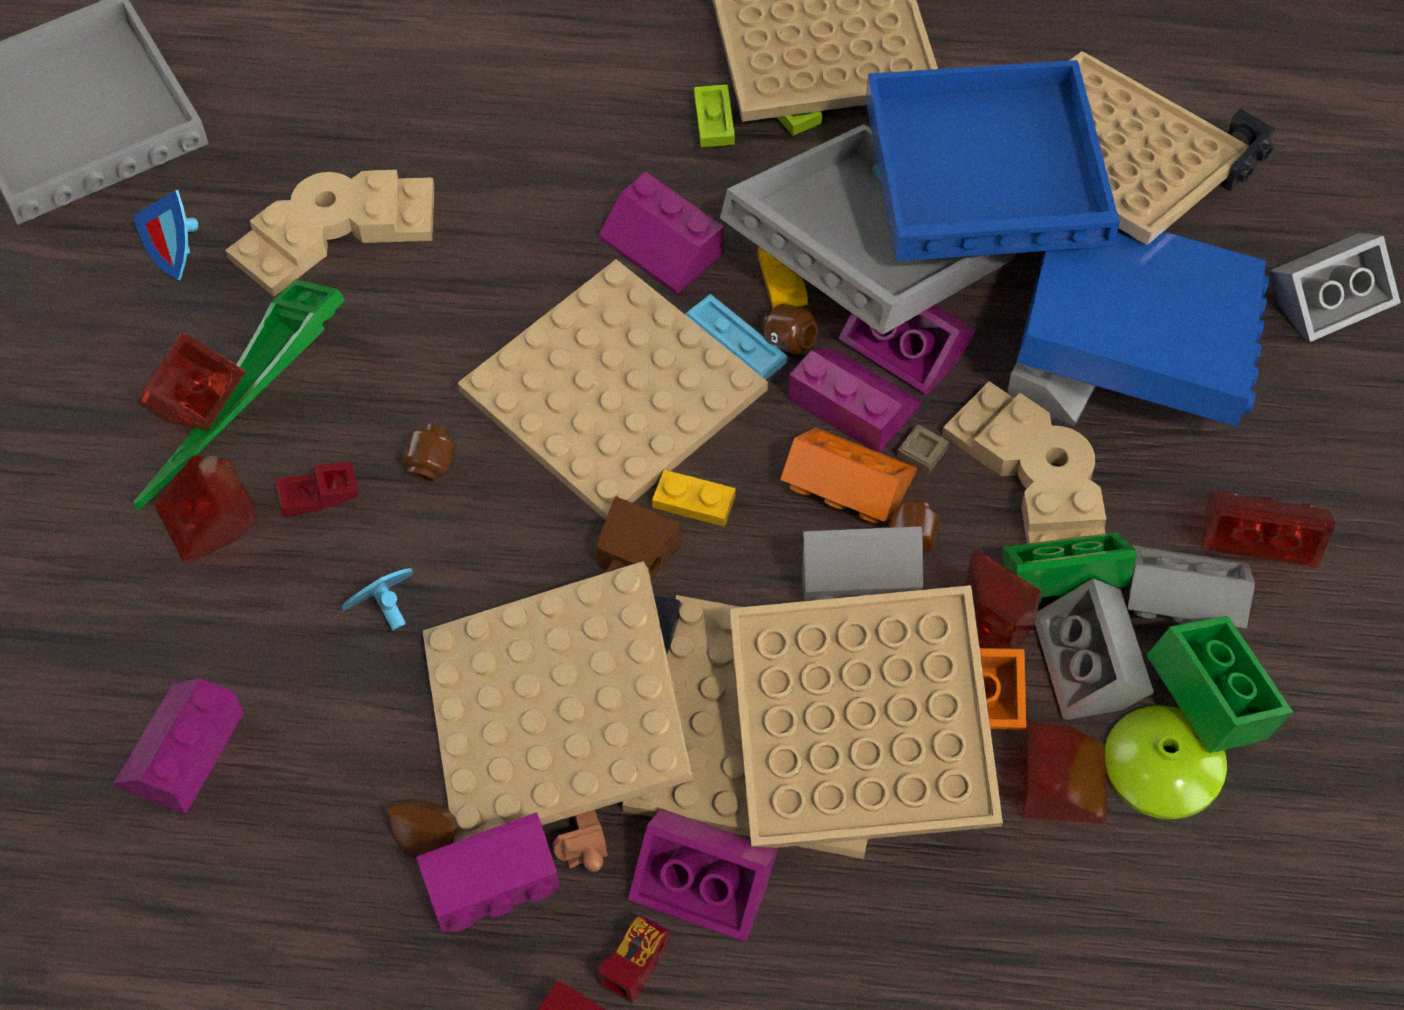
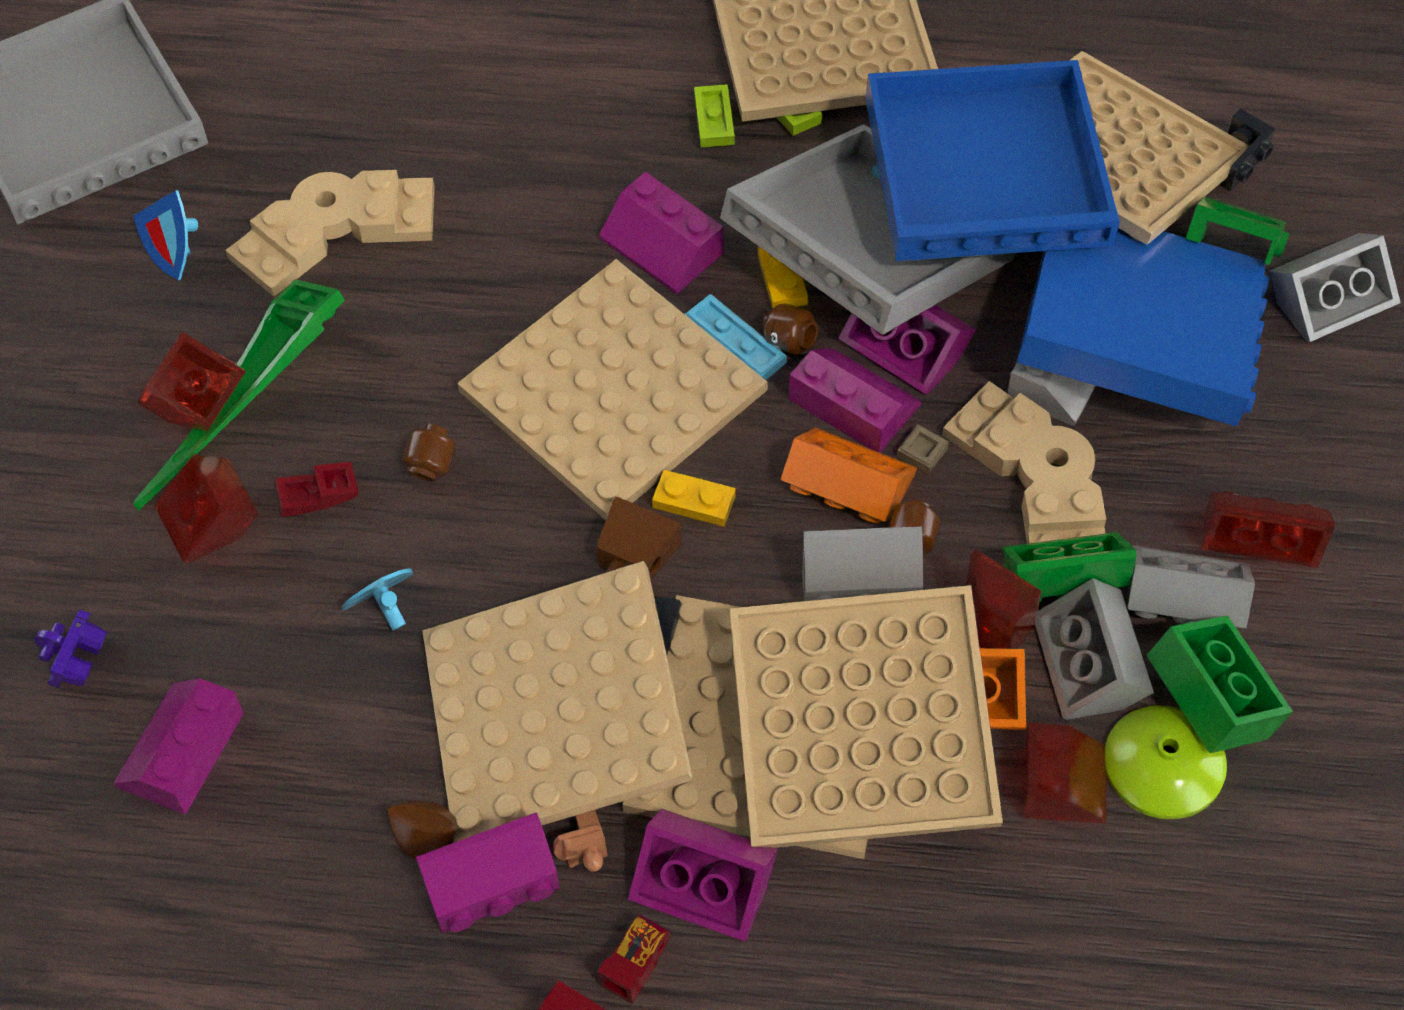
none -> dark purple hips [34,609,107,688]
none -> green panel [1186,197,1290,265]

